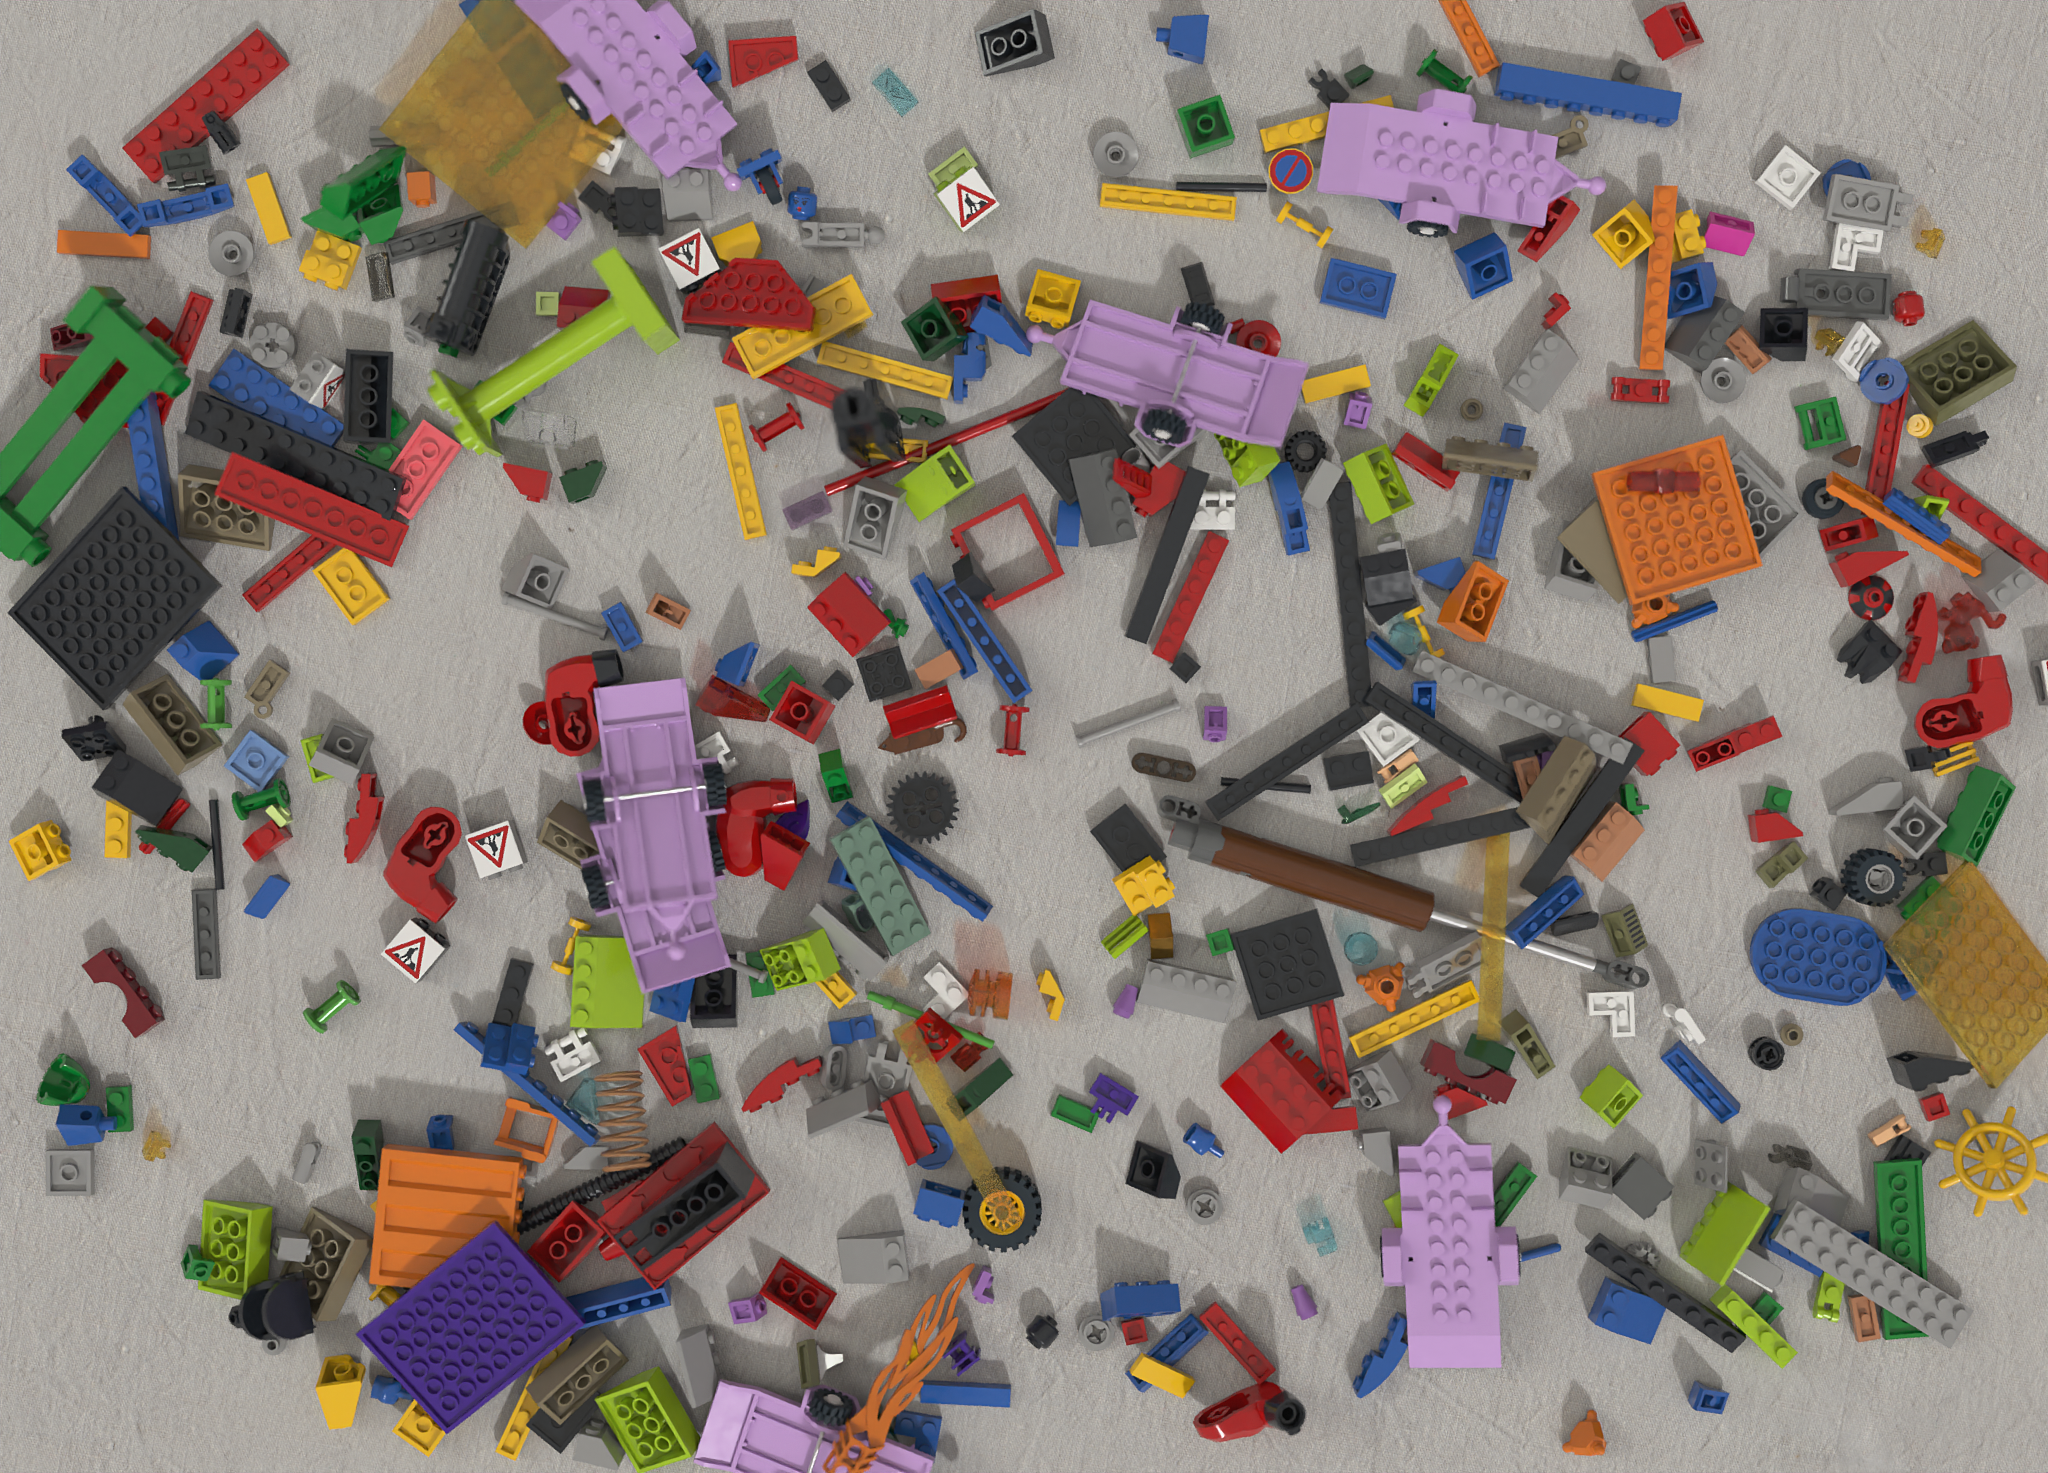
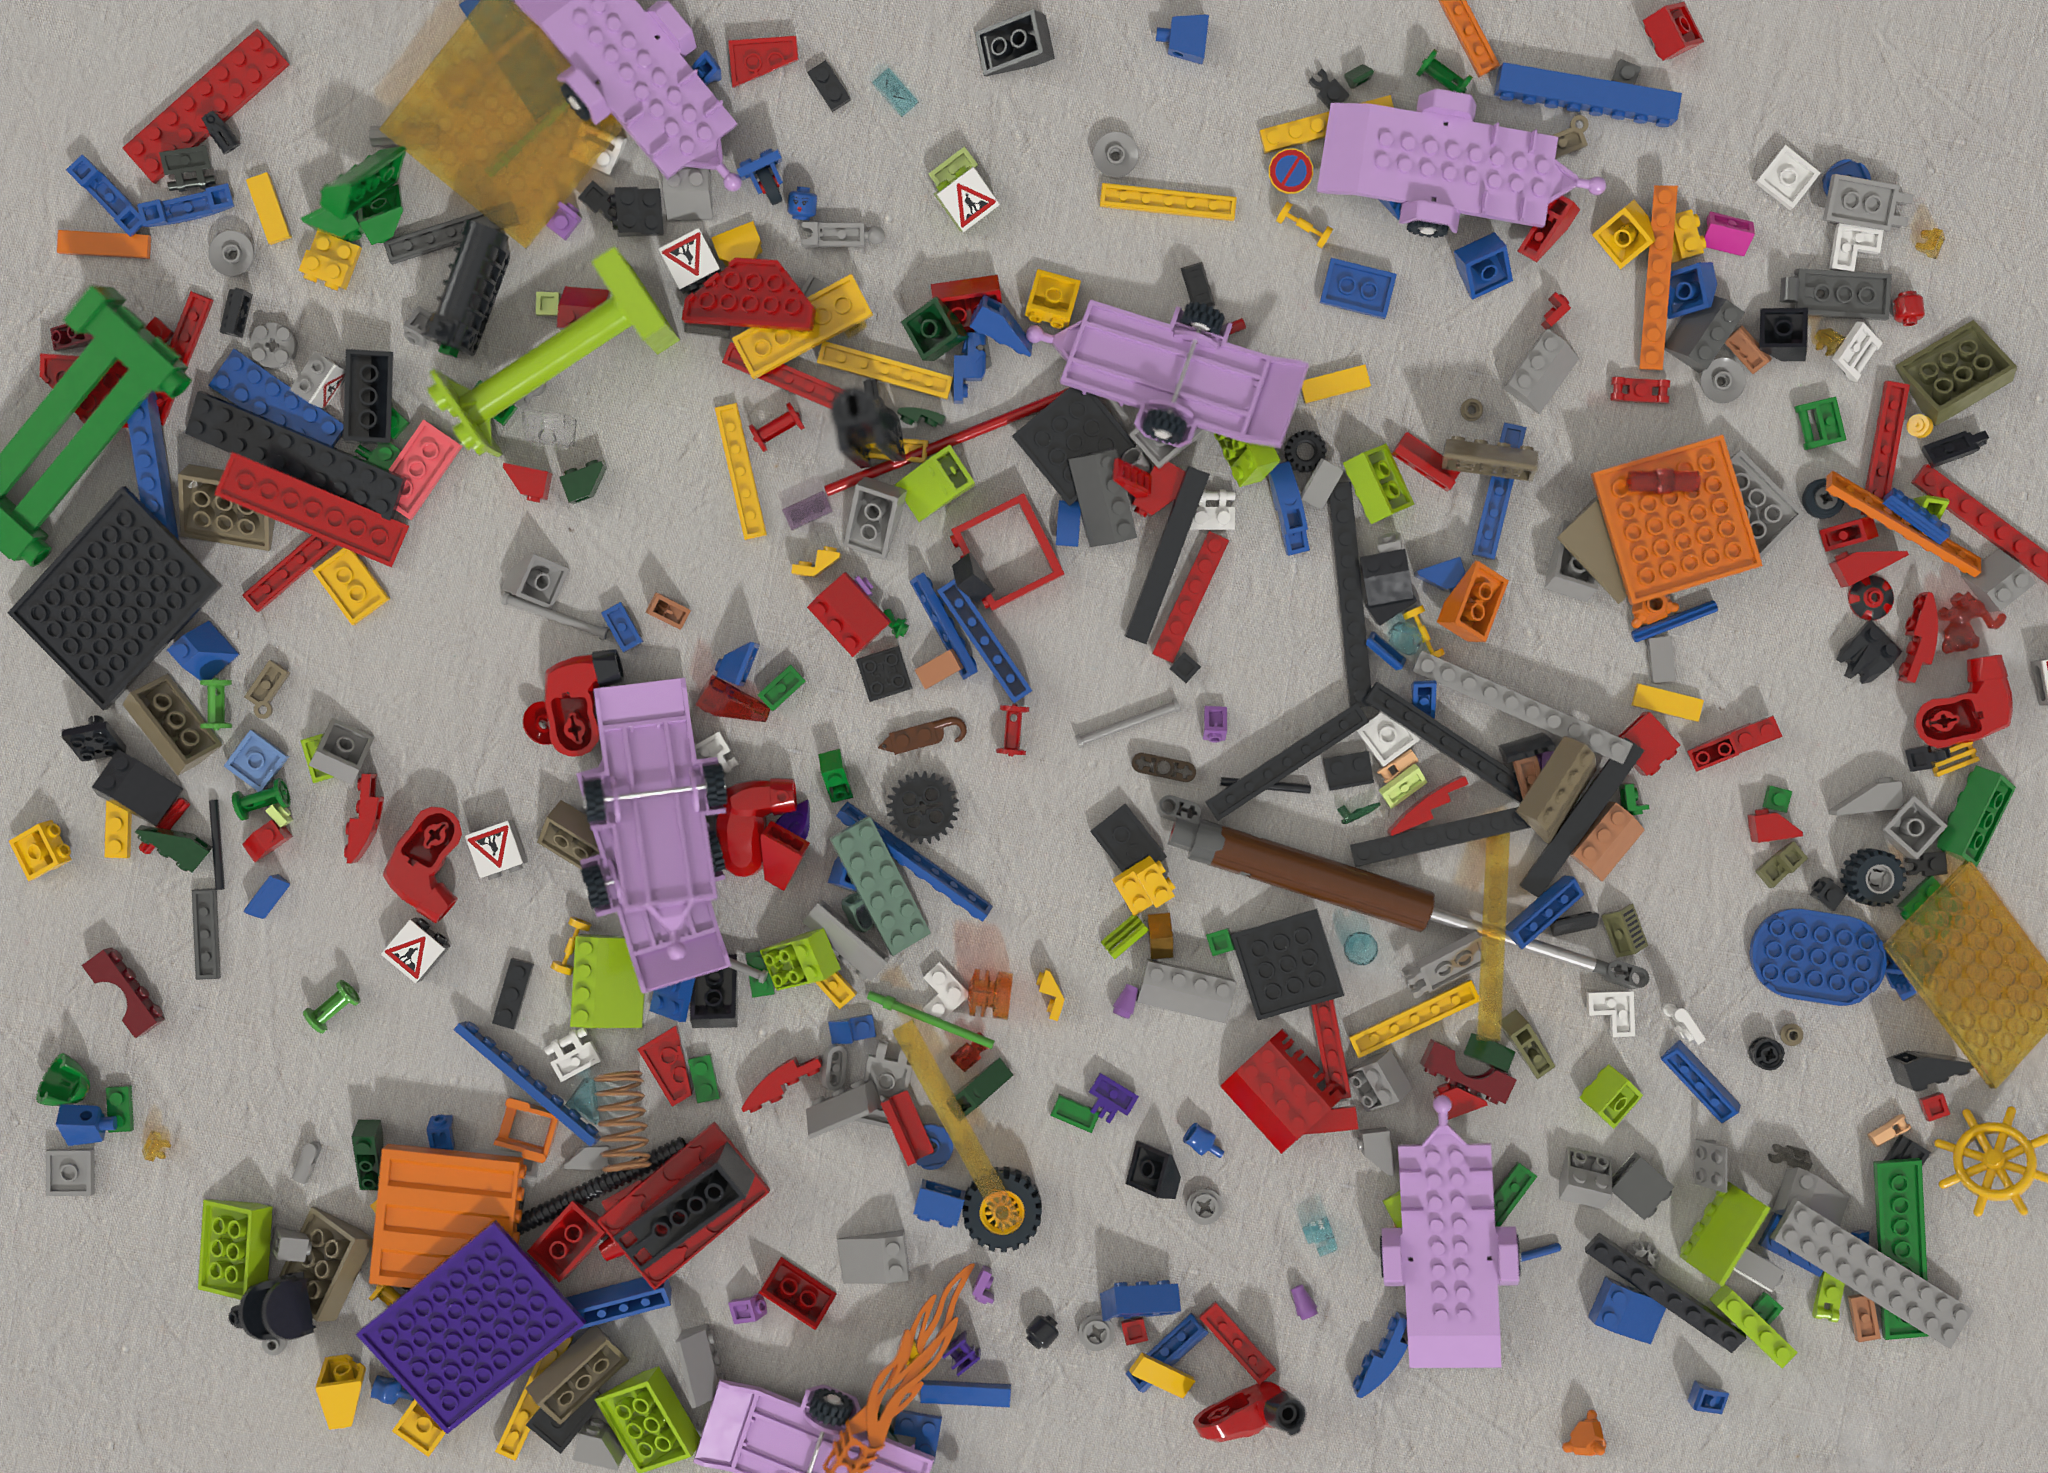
green bracket [180,1244,215,1281] -> none
clear smoke tile [365,252,395,302] -> none
orange brick [406,171,437,208] -> none
blue plate [480,1023,539,1075] -> none
red slope [769,681,836,745] -> none
olive piece [796,1339,845,1389] -> none
black plate [822,669,854,701] -> none
red panel [882,685,958,739] -> none
red piece [902,1007,964,1064] -> none
green brick [1175,95,1235,159] -> none
black bar [1176,182,1267,192] -> none
red dish [1236,320,1281,357] -> none
medium lavender bracket [1343,391,1373,429] -> none
orange rock [1356,962,1405,1012] -> none
lime slope [1403,344,1459,417] -> none
reddish brown slope [1832,445,1862,468] -> none
blue plate [1859,358,1909,405] -> none

